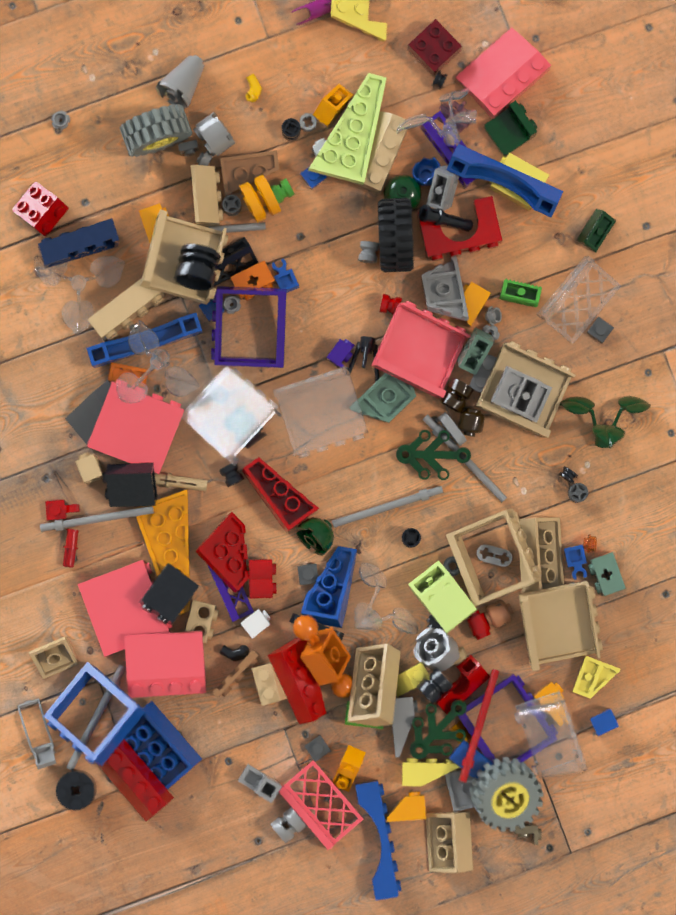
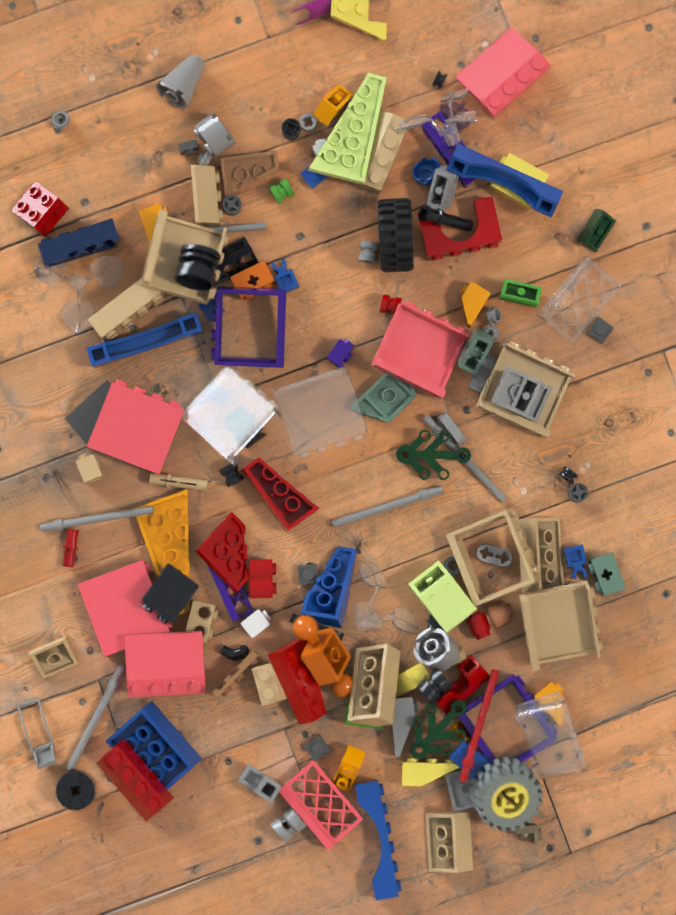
window [44,662,146,766] -> none
red plate [45,500,80,521] -> none
black brick [103,463,158,507] -> none
orange plate [108,362,149,388] -> none
clear plant [116,320,200,403] -> none
light grey wheel [119,104,192,157] -> none
light grey plate [223,295,241,314] -> none
light orange wheel [239,174,281,224] -> none
yellow arm [245,74,262,102] -> none
dark green cylinder [296,517,334,556] -> none
black plant [347,336,379,381] -> none
dark green cylinder [384,175,422,210] -> none
light orange slope [387,791,426,822] -> none
black wheel [401,528,421,548] -> none
dark red brick [407,19,462,77] -> none
light grey wing [421,256,469,321] -> none
dark brown wheel [440,378,474,413] -> none
dark brown head [458,408,485,437] -> none
dark green bracket [484,100,538,156] -> none
dark green plant [560,396,651,448] -> none
light yellow wing [572,656,621,699] -> none
clear orange plate [583,534,597,553] -> none
blue panel [590,708,619,736] -> none

